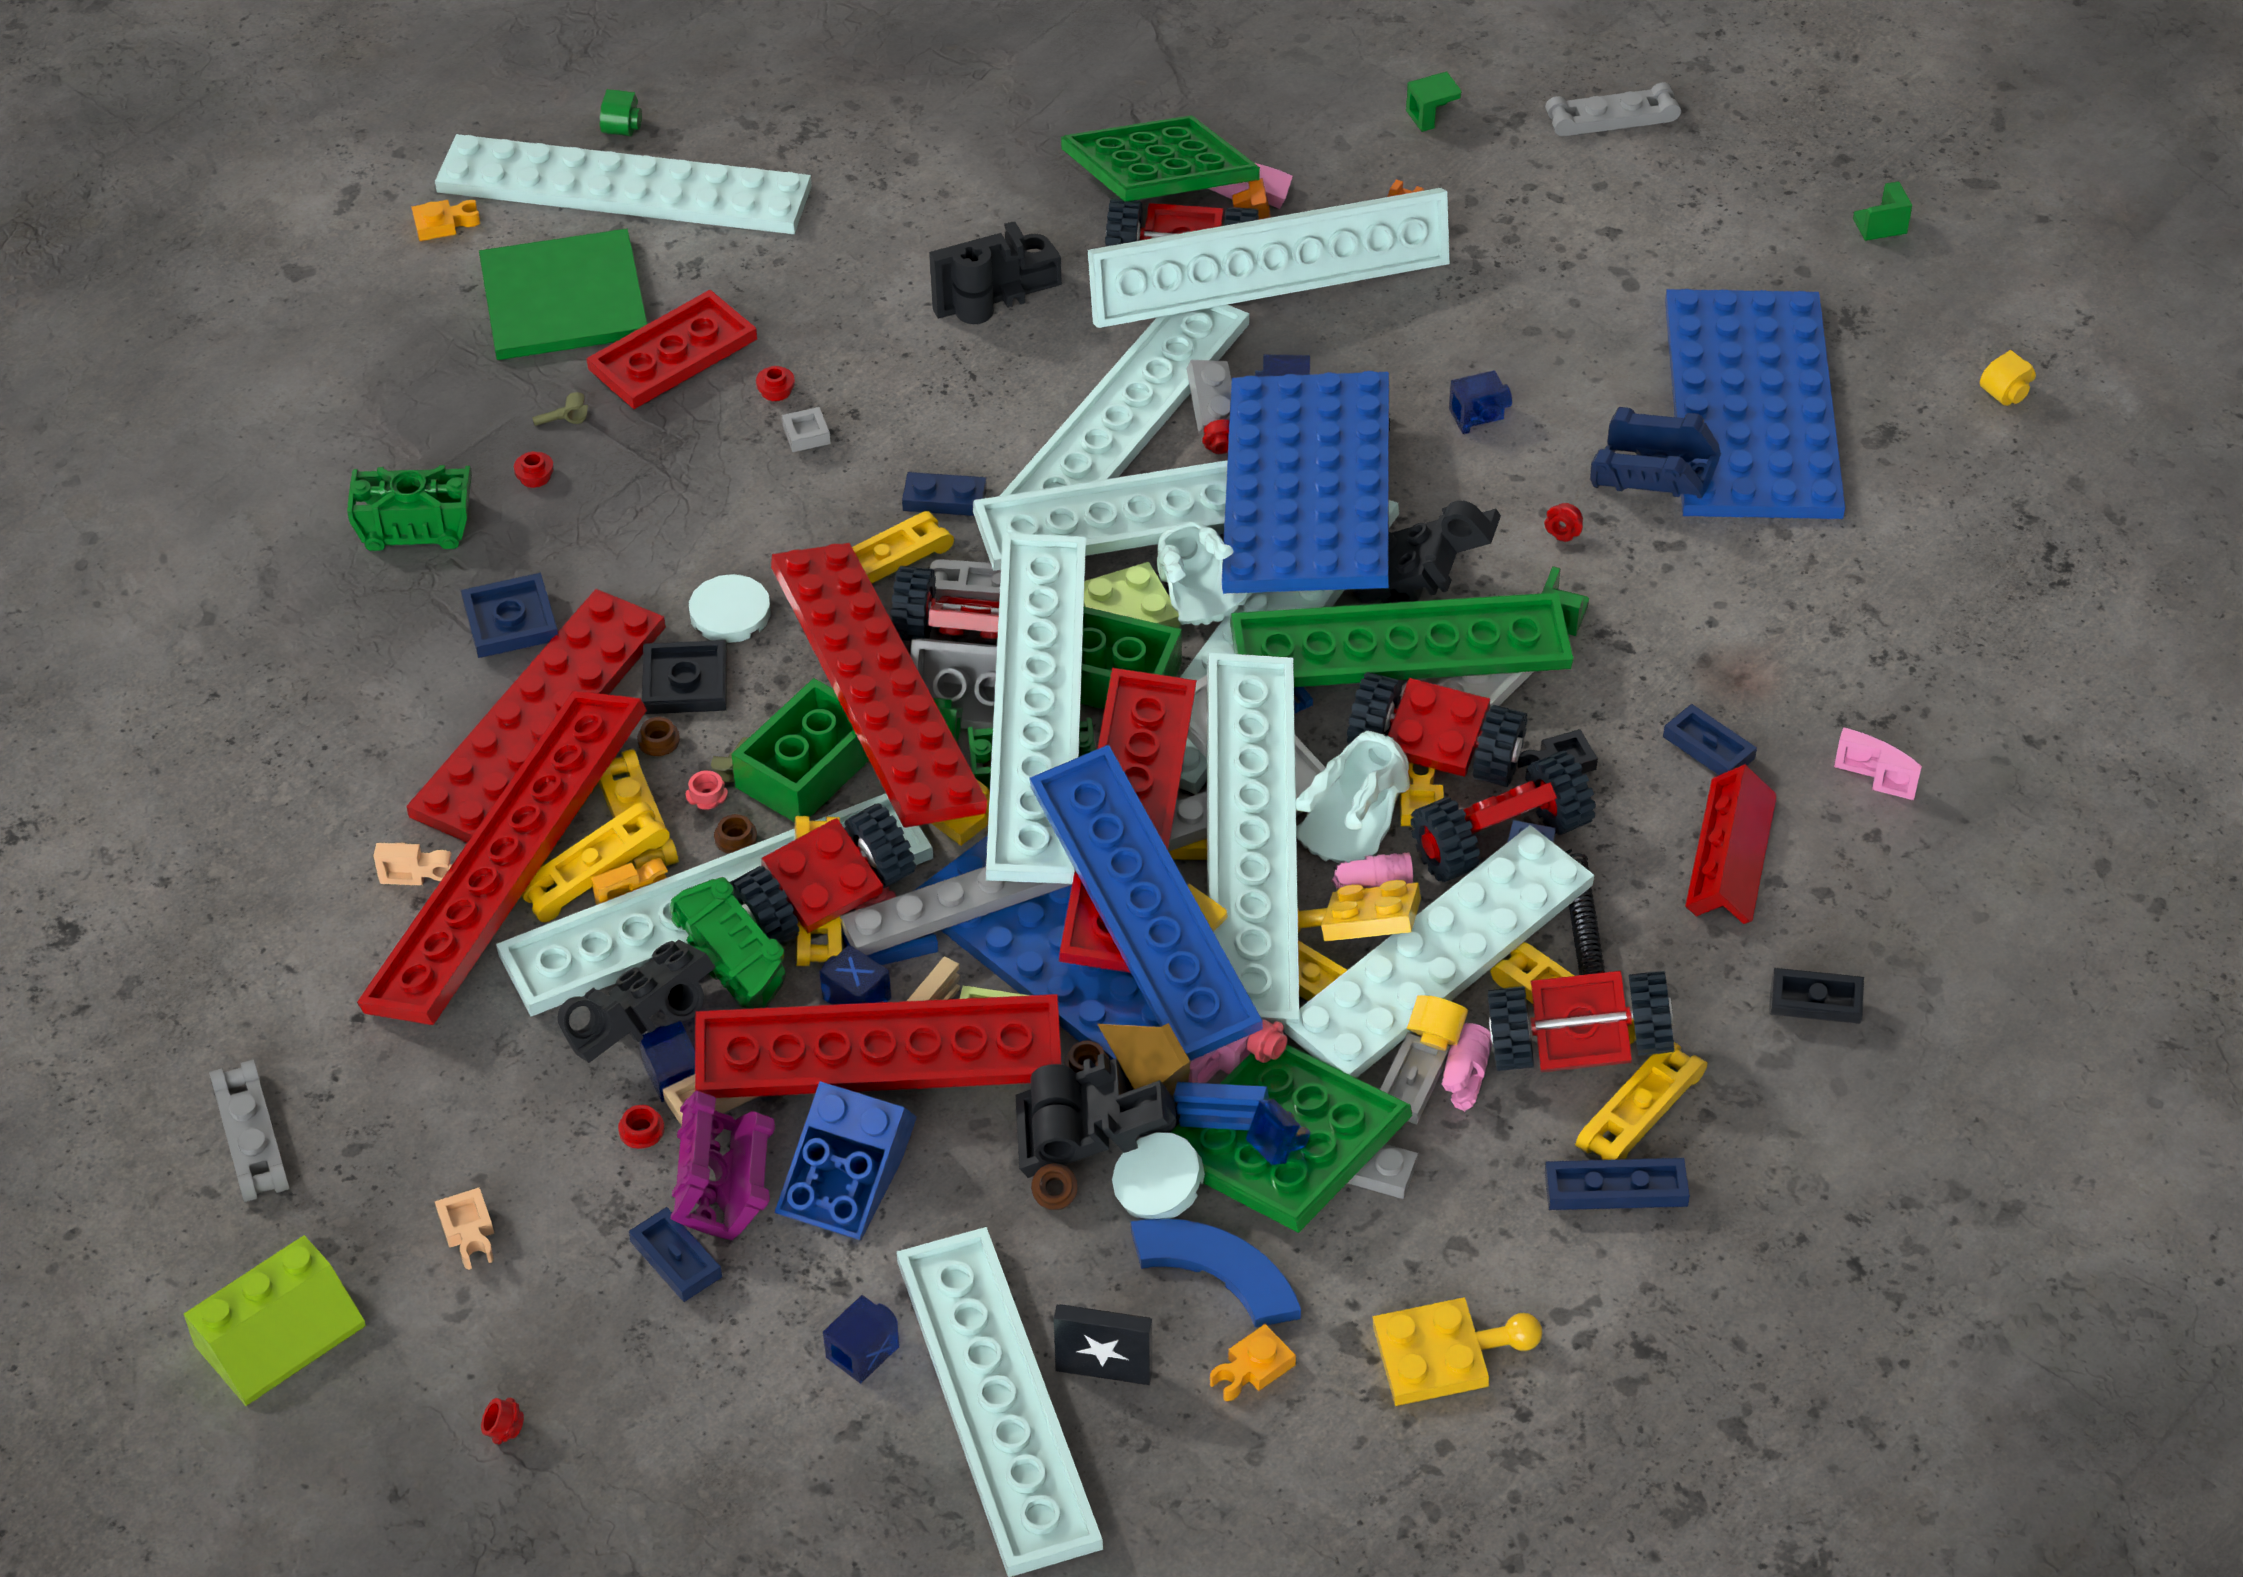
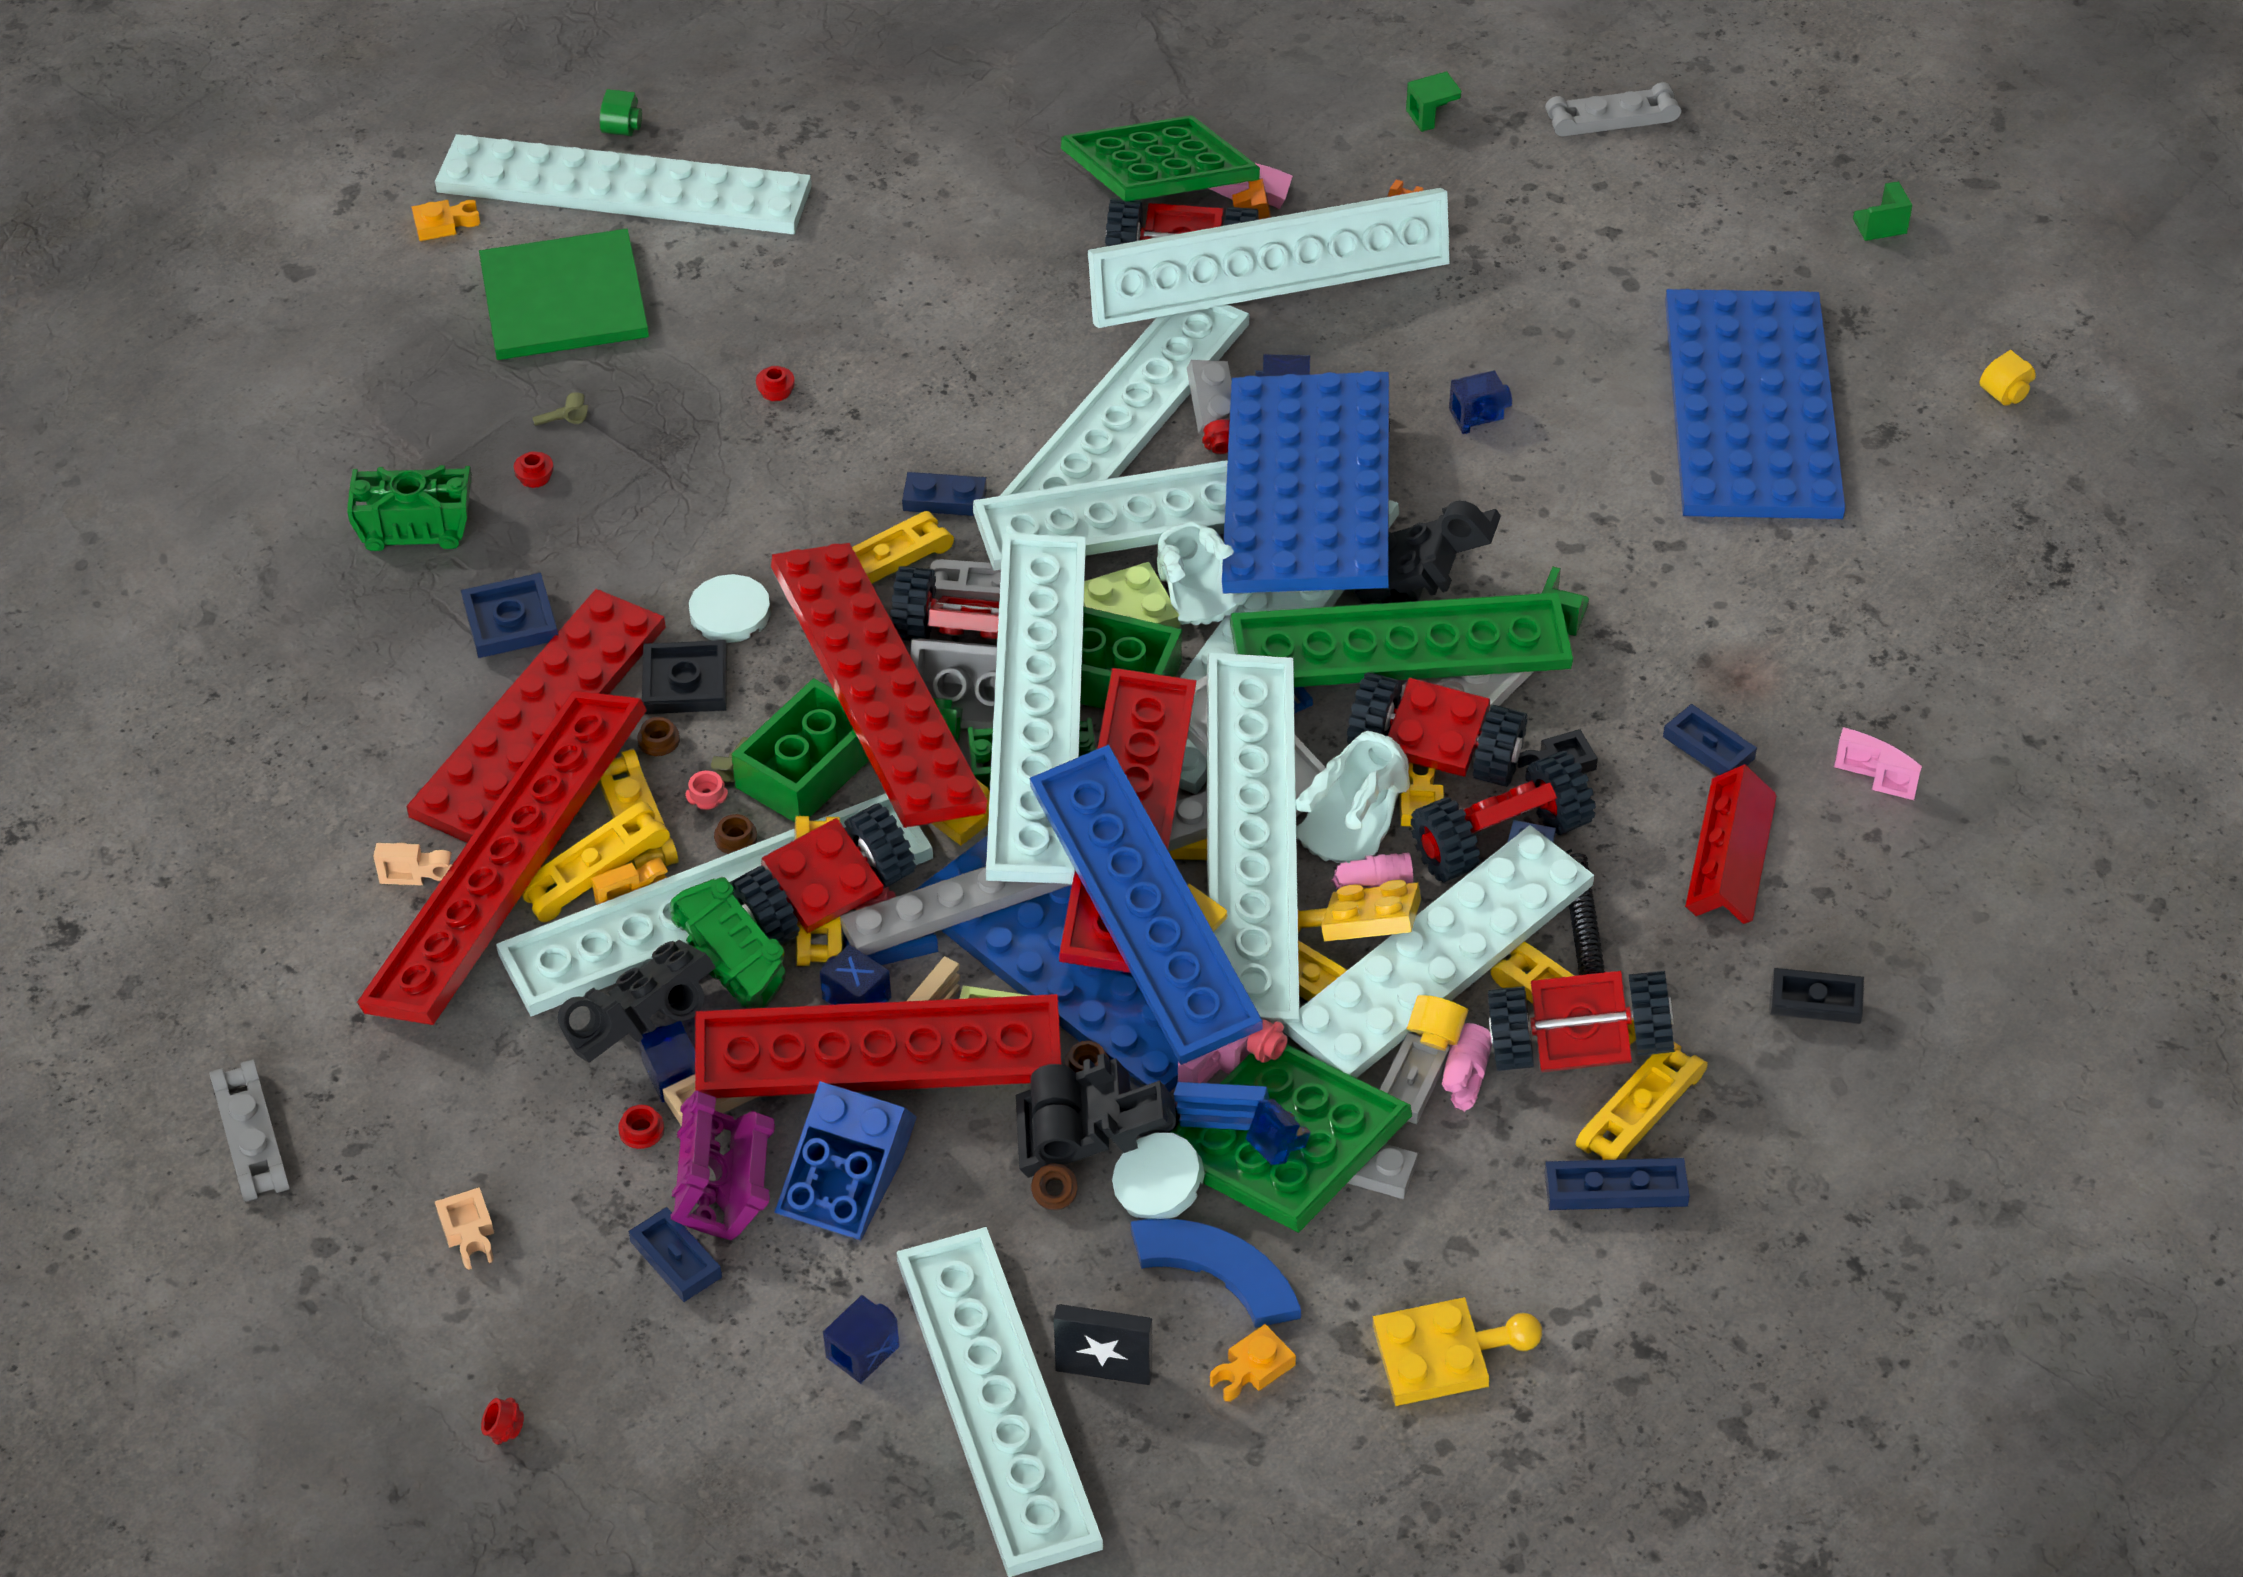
lime slope [183,1235,366,1406] -> none
red plate [587,290,757,409] -> none
light grey plate [782,407,831,452] -> none
black plate [929,222,1062,324] -> none
pearl gold slope [1098,1023,1191,1096] -> none
red plate [1544,503,1583,542] -> none
dark blue piece [1590,407,1721,498] -> none

